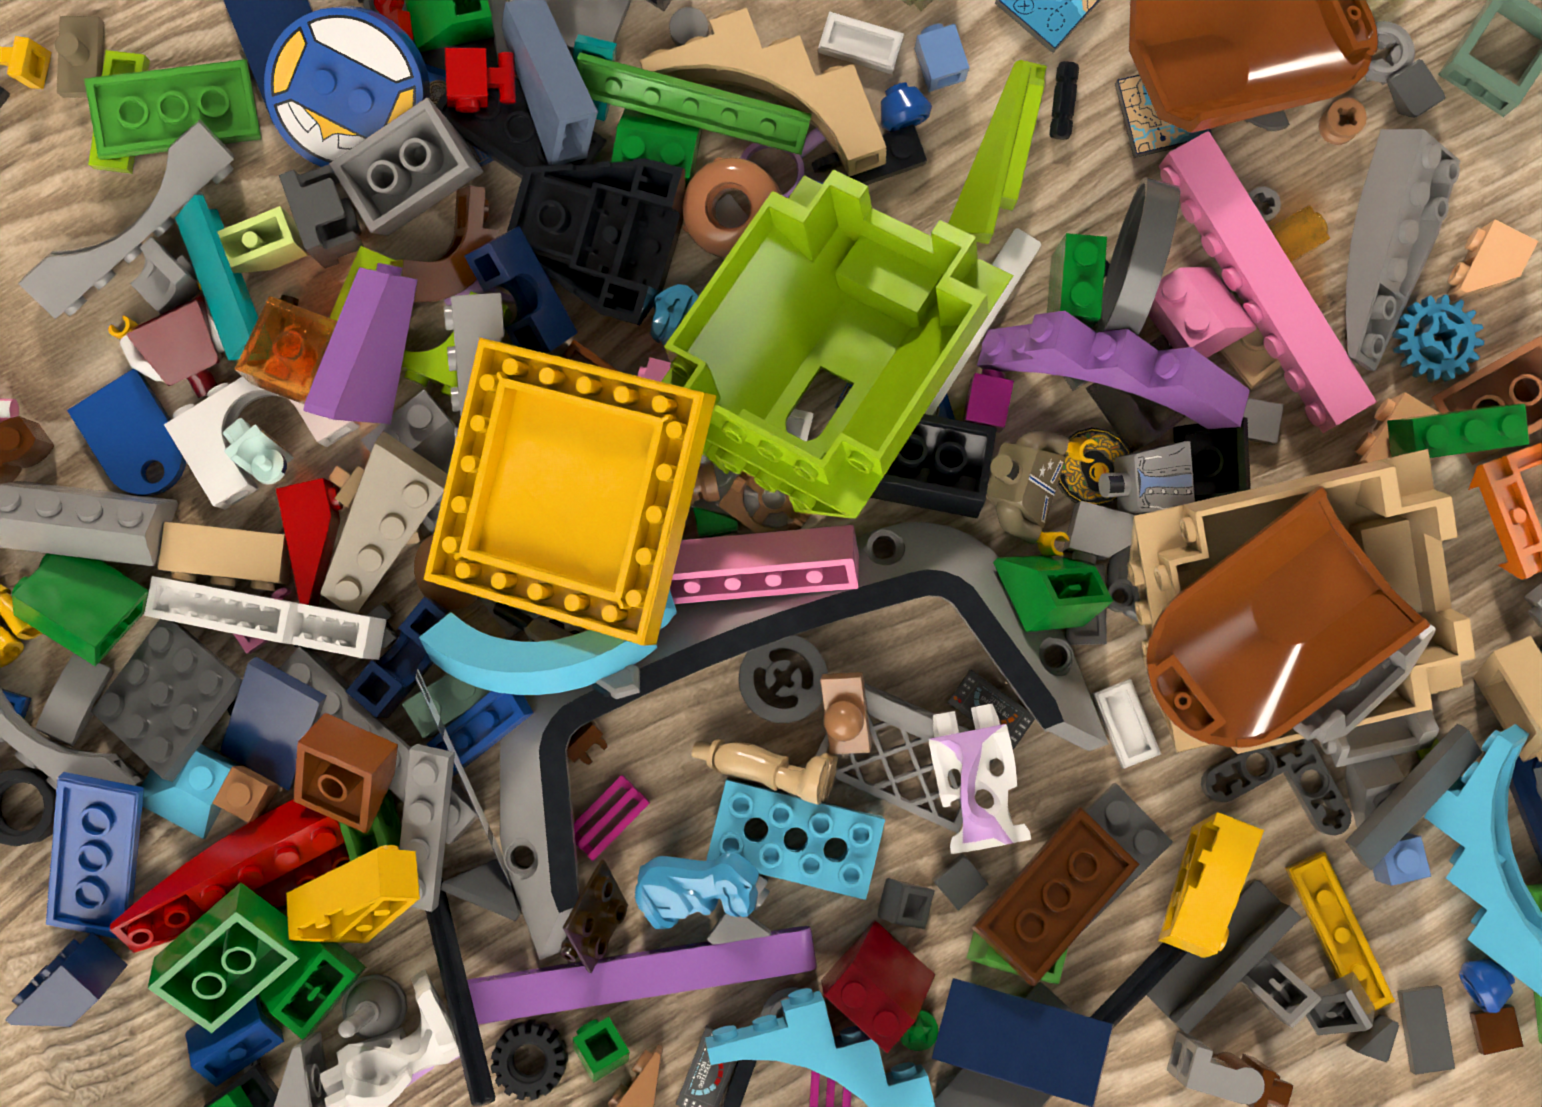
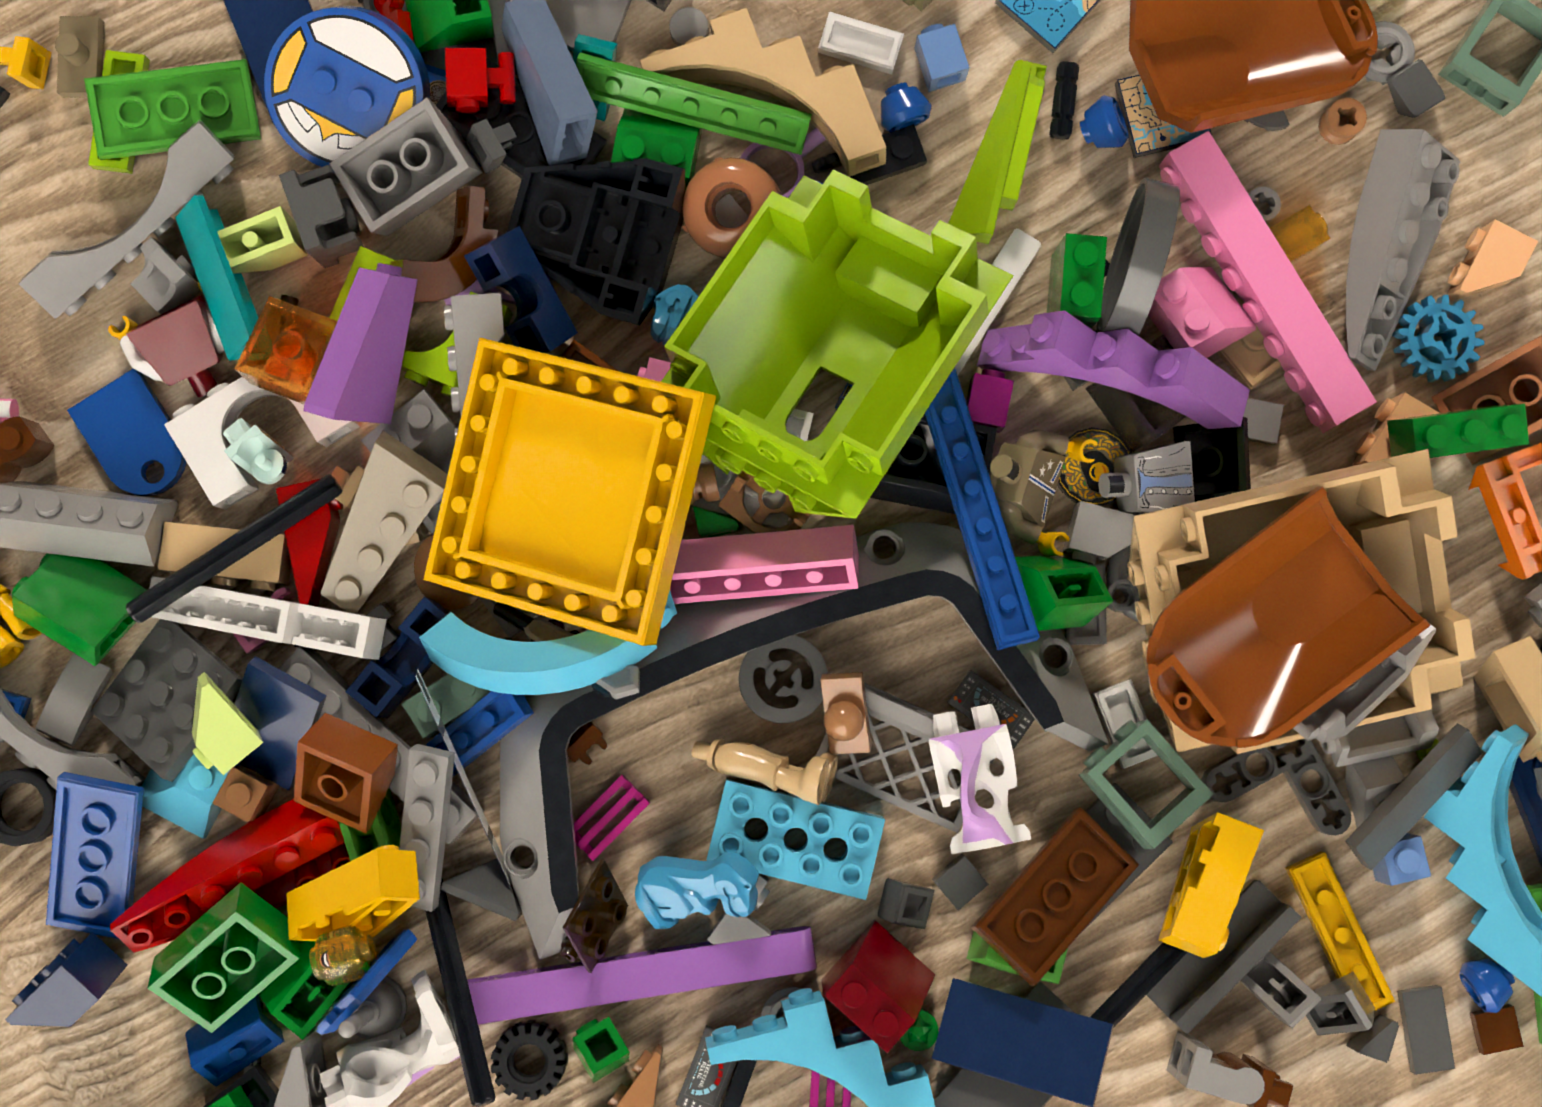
none -> black axle [126,474,342,623]
none -> yellowish green slope [192,672,263,775]
none -> clear yellow head [309,925,376,986]
none -> blue tile [316,929,417,1035]
none -> dark grey tile [466,119,517,173]
none -> blue tile [925,367,1040,650]
none -> sand green window [1079,719,1214,849]
none -> blue cone [1080,95,1129,148]

